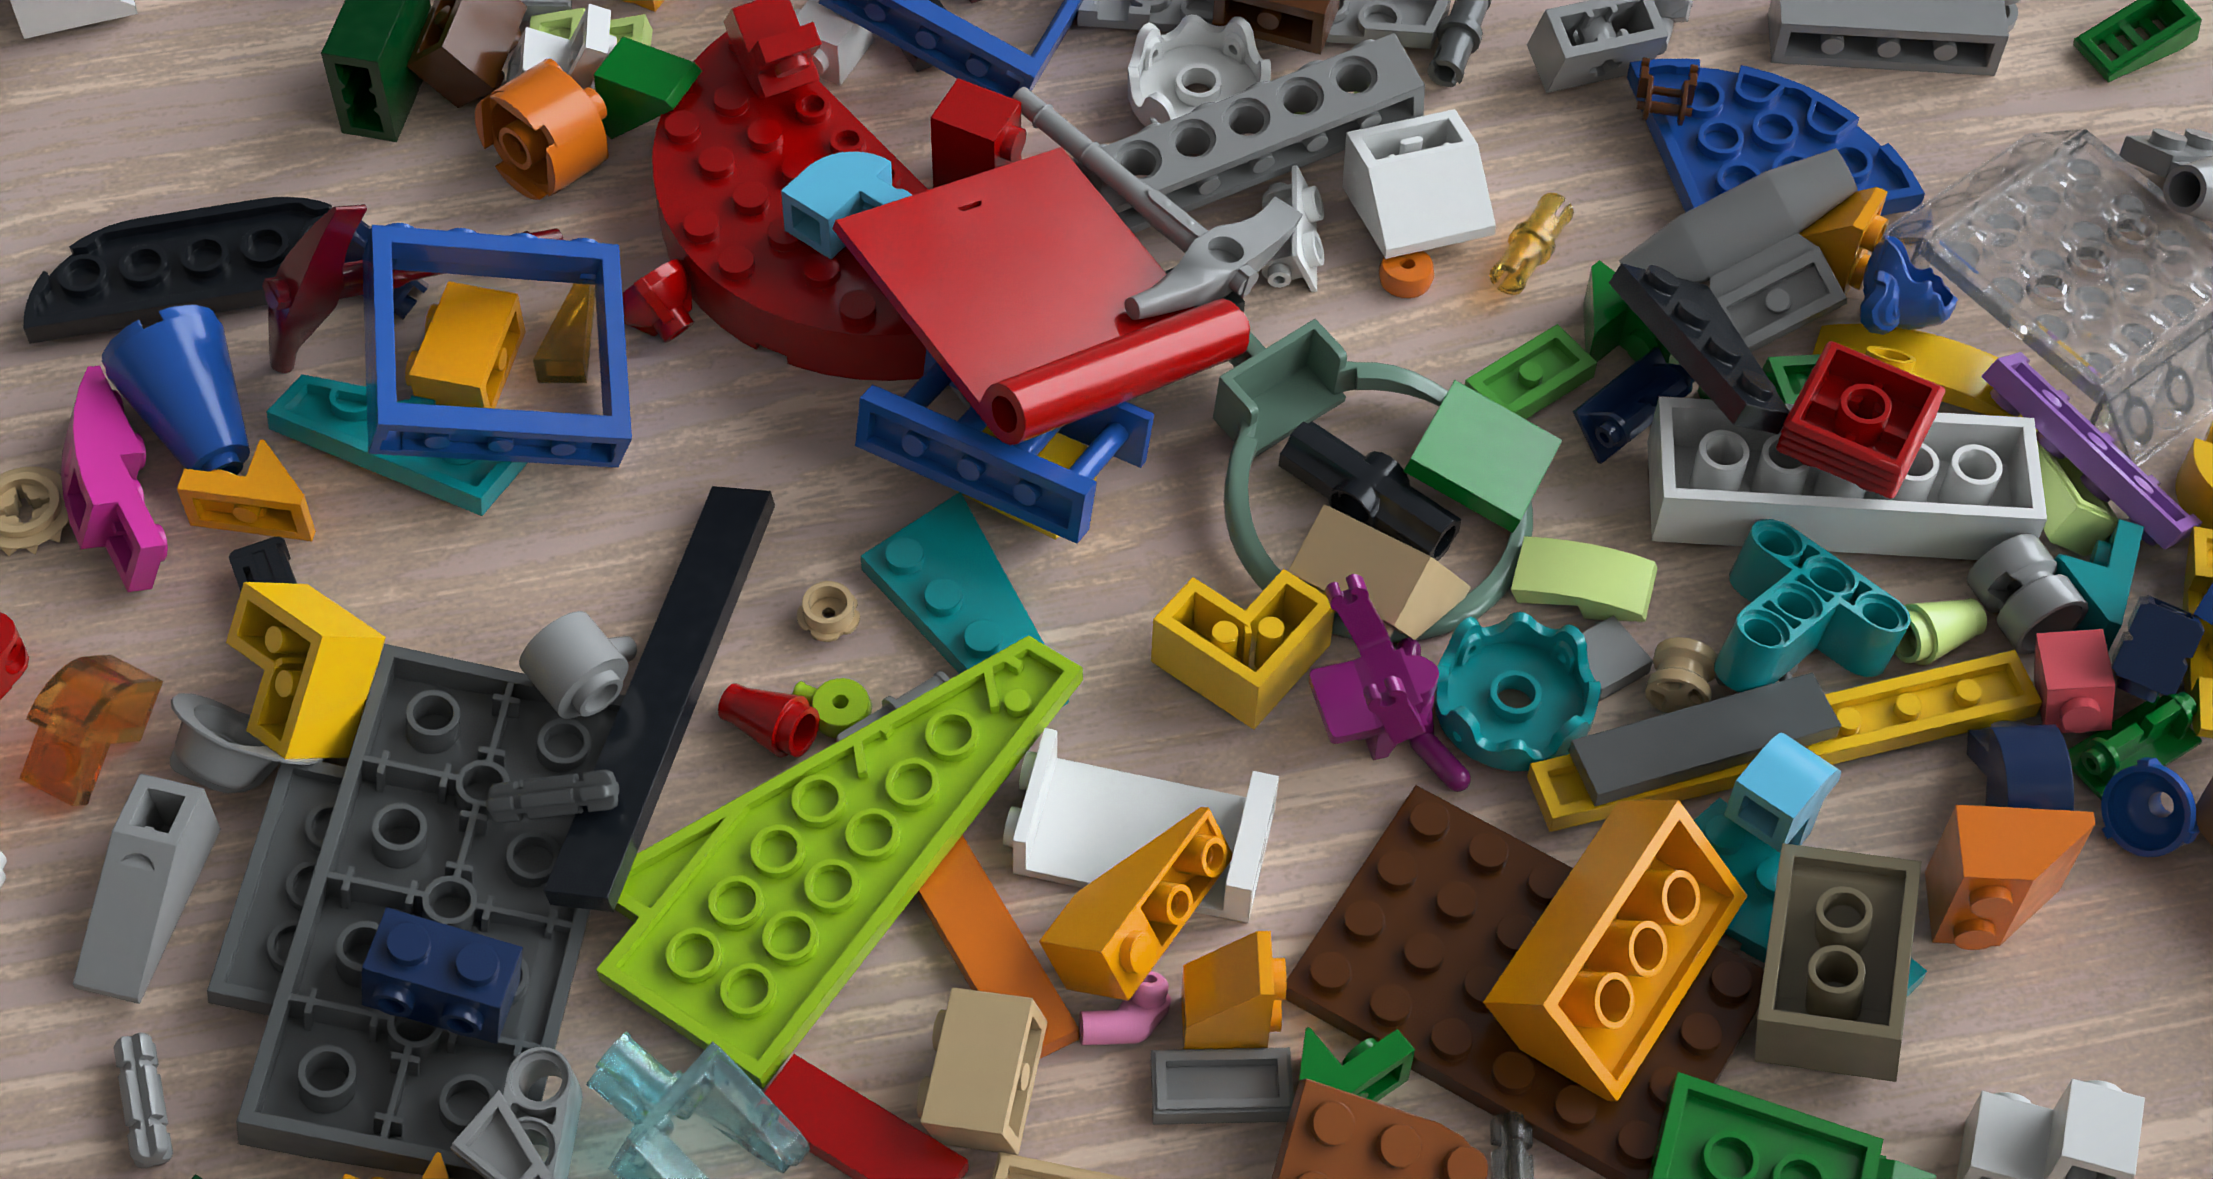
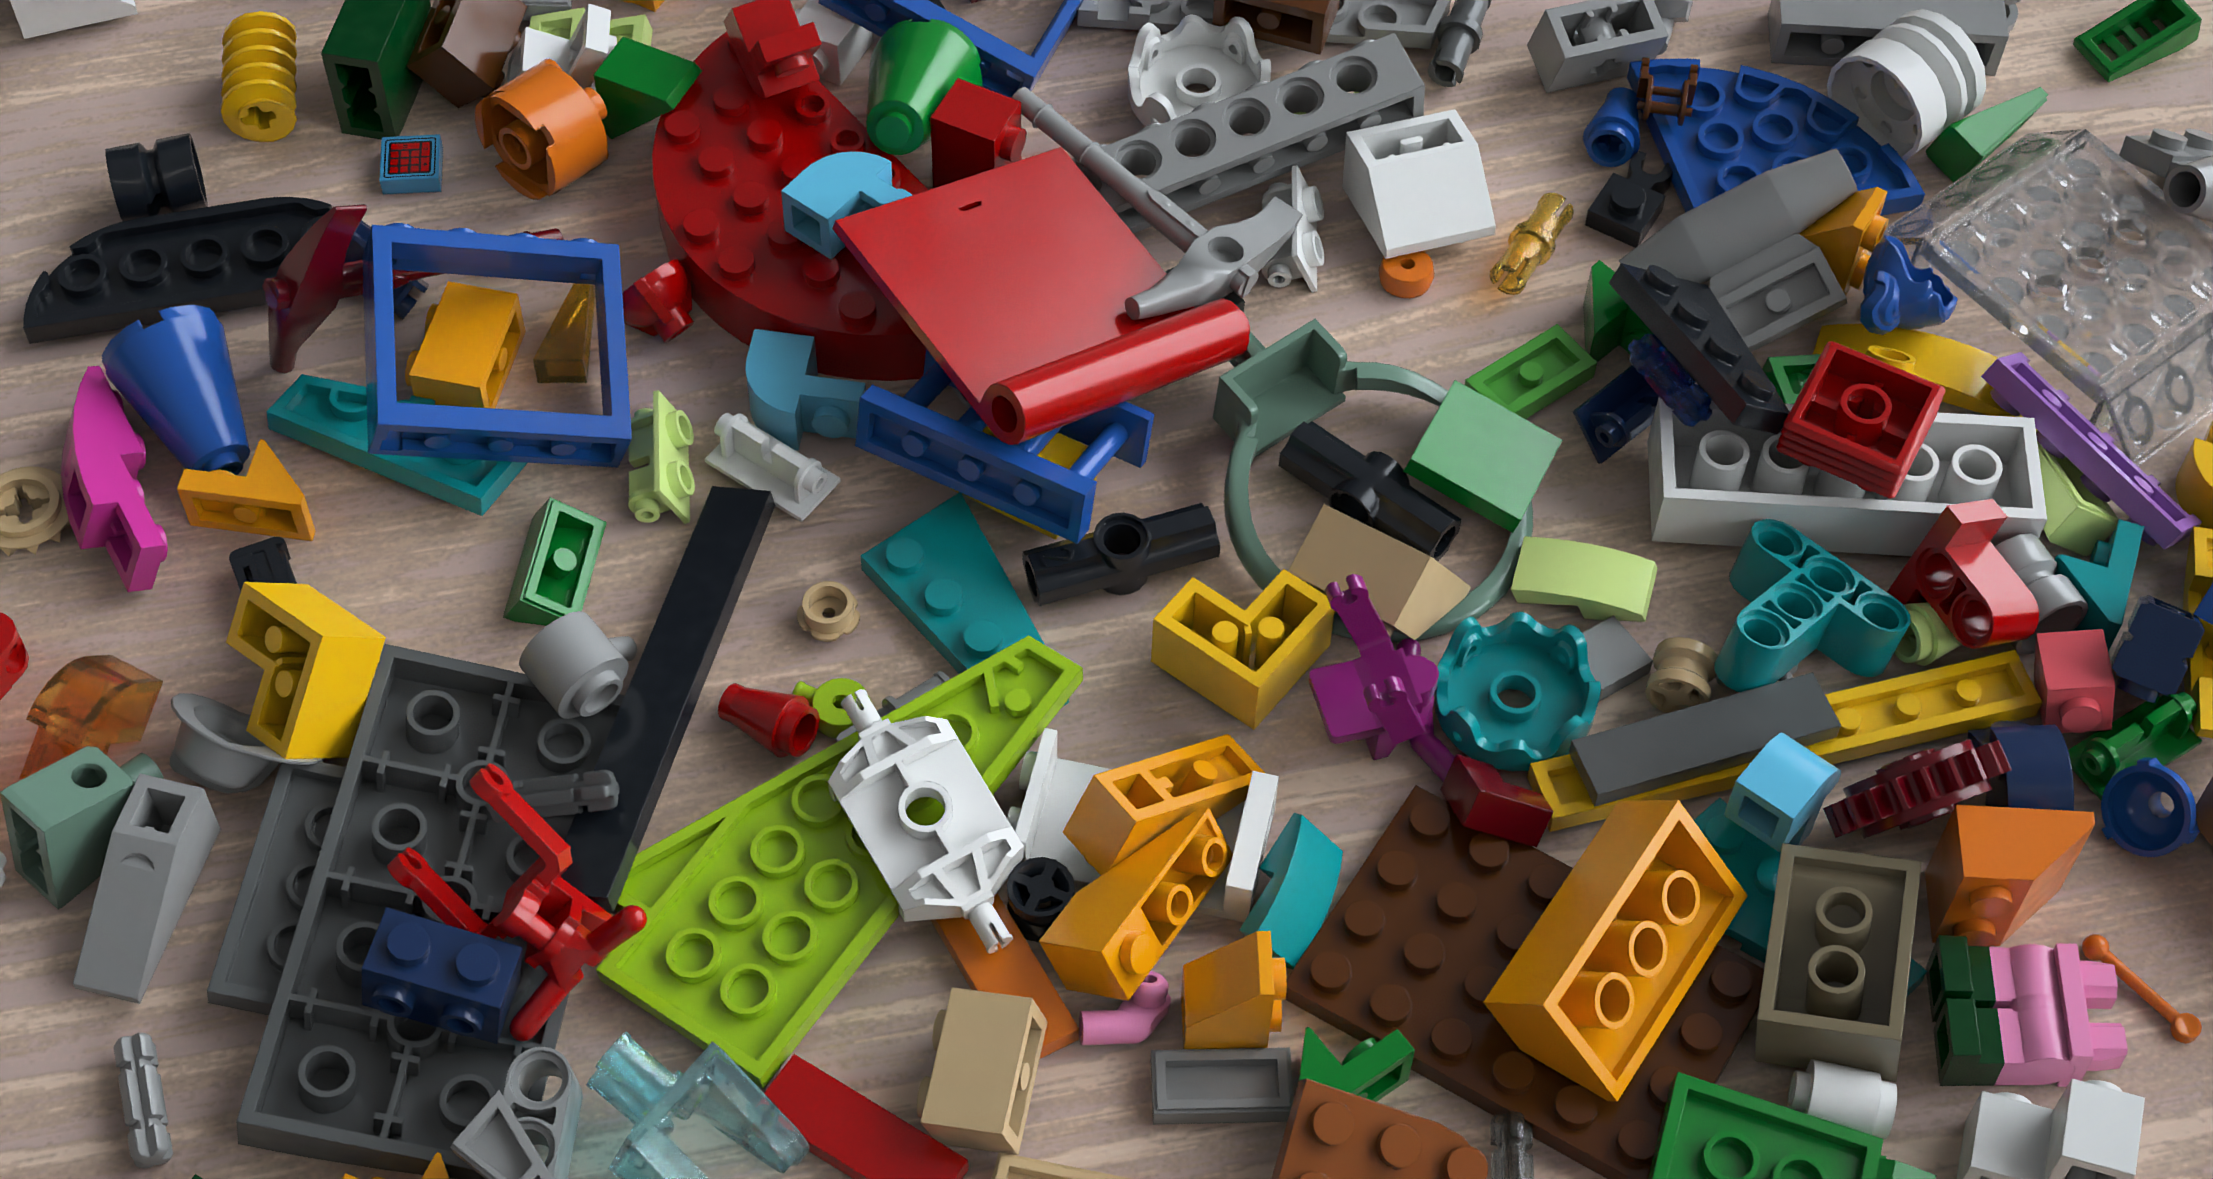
none -> sand green torso [0,746,164,910]
none -> black wheel [105,133,208,221]
none -> yellow piece [221,11,297,142]
none -> tile [379,134,443,195]
none -> red piece [387,763,647,1042]
none -> green slope [503,497,607,626]
none -> yellowish green hinge [628,390,695,524]
none -> white hinge [705,413,841,522]
none -> medium azure brick [745,329,866,451]
none -> white plate [828,690,1024,954]
none -> green cone [866,19,983,155]
none -> black wheel [1007,857,1075,943]
none -> black piece [1022,503,1220,606]
none -> light orange slope [1062,734,1265,875]
none -> teal slope [1239,813,1343,970]
none -> dark red piece [1440,754,1554,848]
none -> blue cone [1583,87,1640,167]
none -> black plate [1585,151,1673,248]
none -> clear blue axle [1628,333,1712,427]
none -> white brick [1787,1059,1897,1139]
none -> dark red gear [1823,739,2012,839]
none -> white wheel [1827,9,1986,161]
none -> red tile [1887,499,2039,649]
none -> slope [1926,87,2048,183]
none -> bright pink hips [1926,935,2128,1087]
none -> orange hinge [2082,934,2202,1044]

